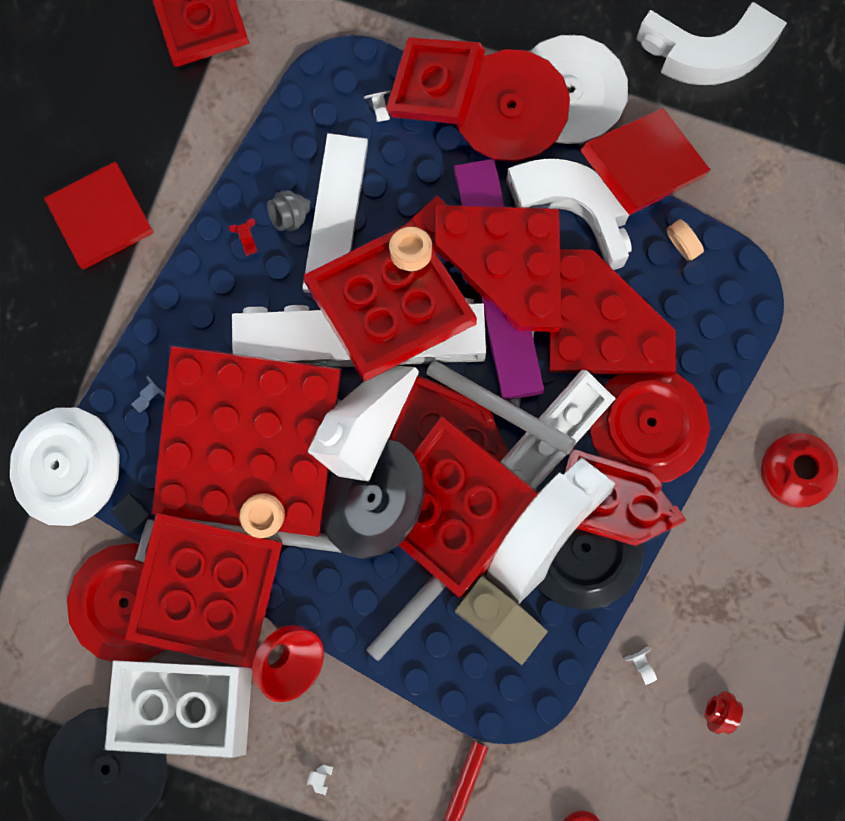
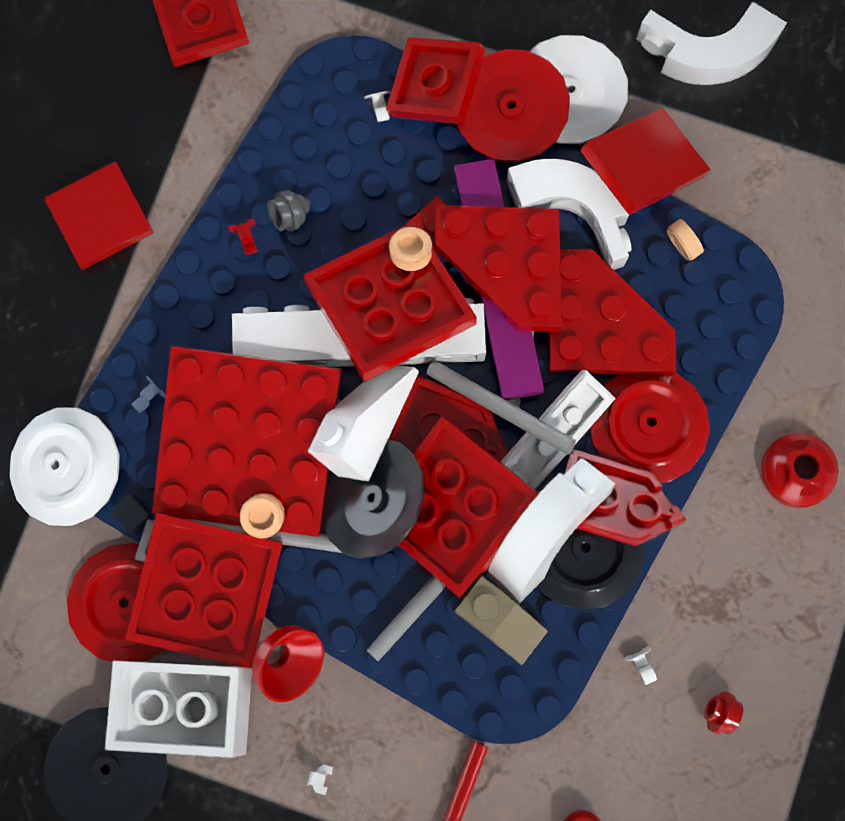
white tile [303,134,368,293] -> none

